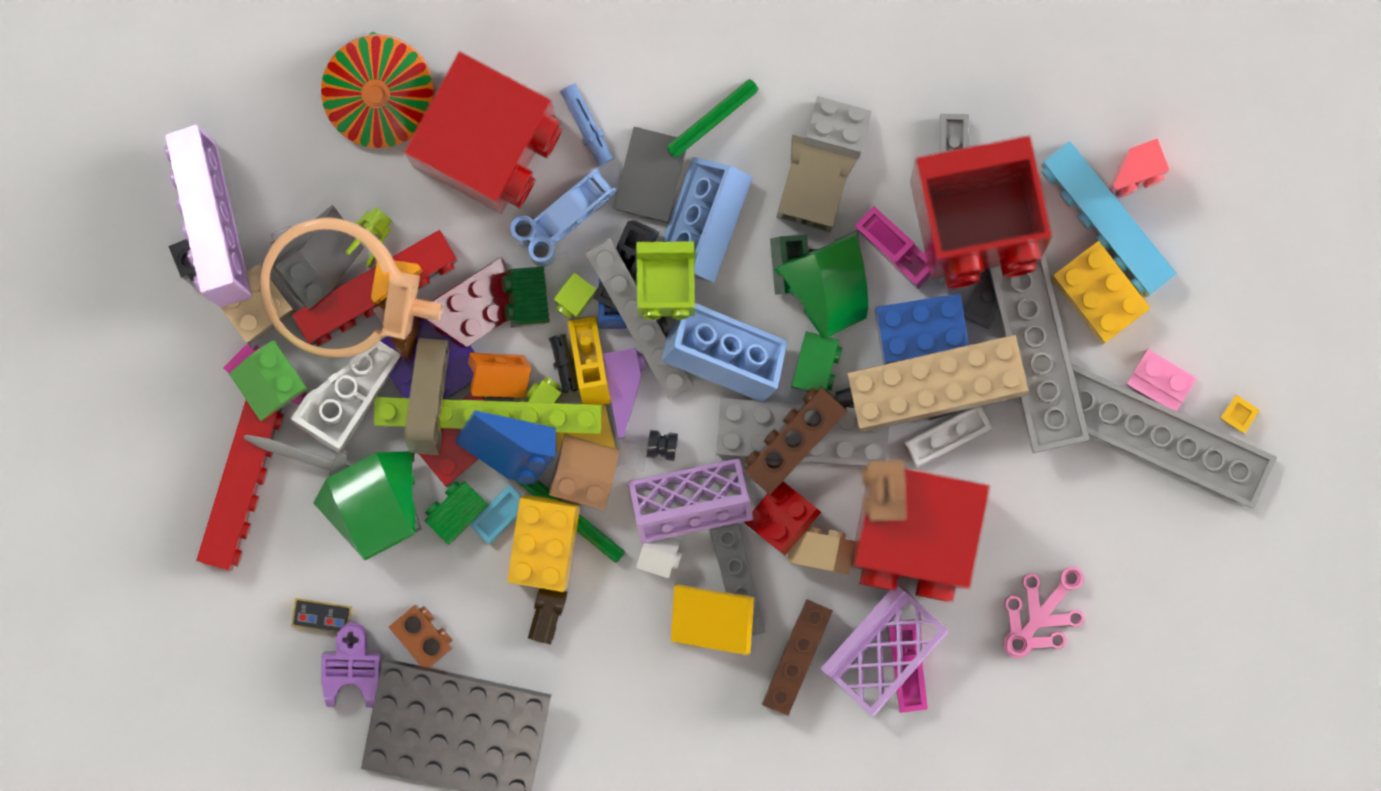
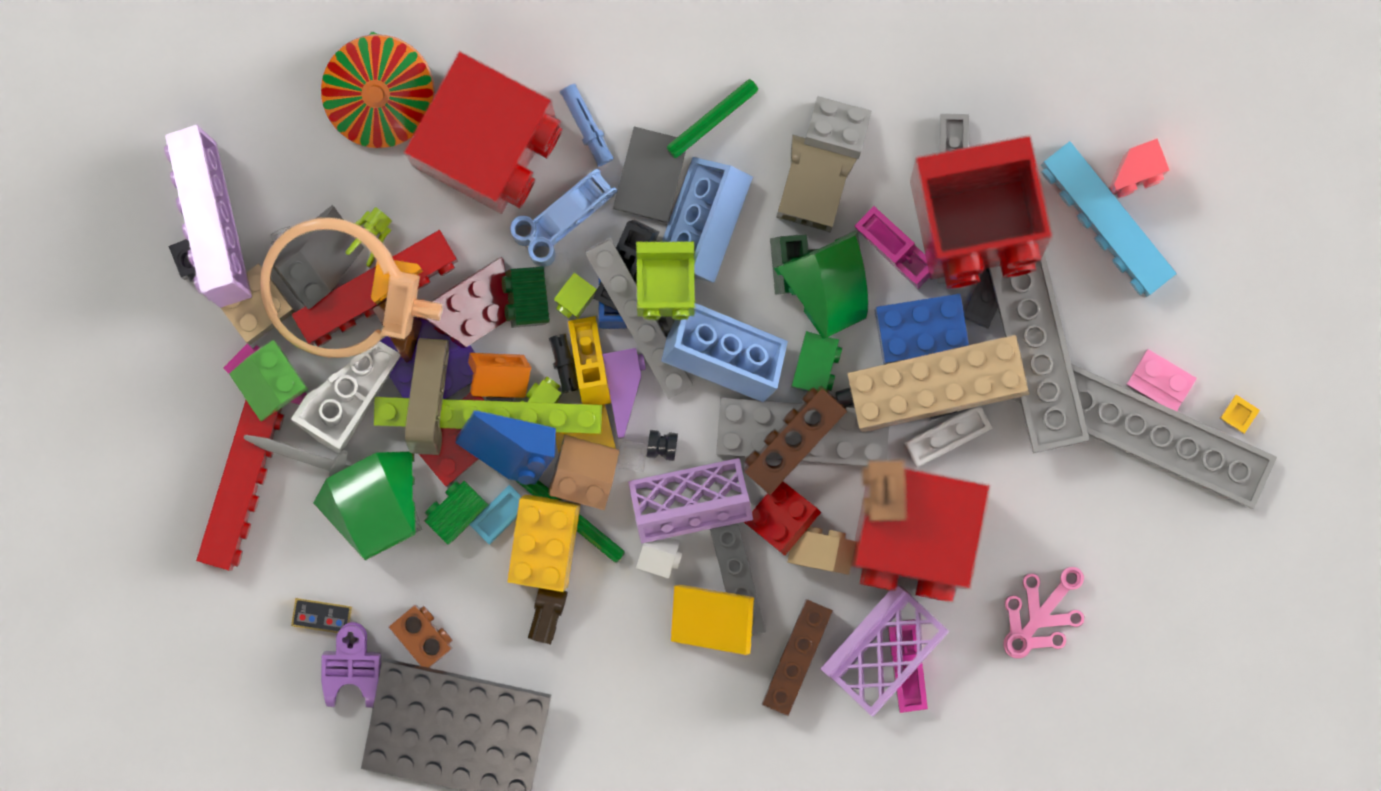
yellow brick [1051,241,1151,345] -> none

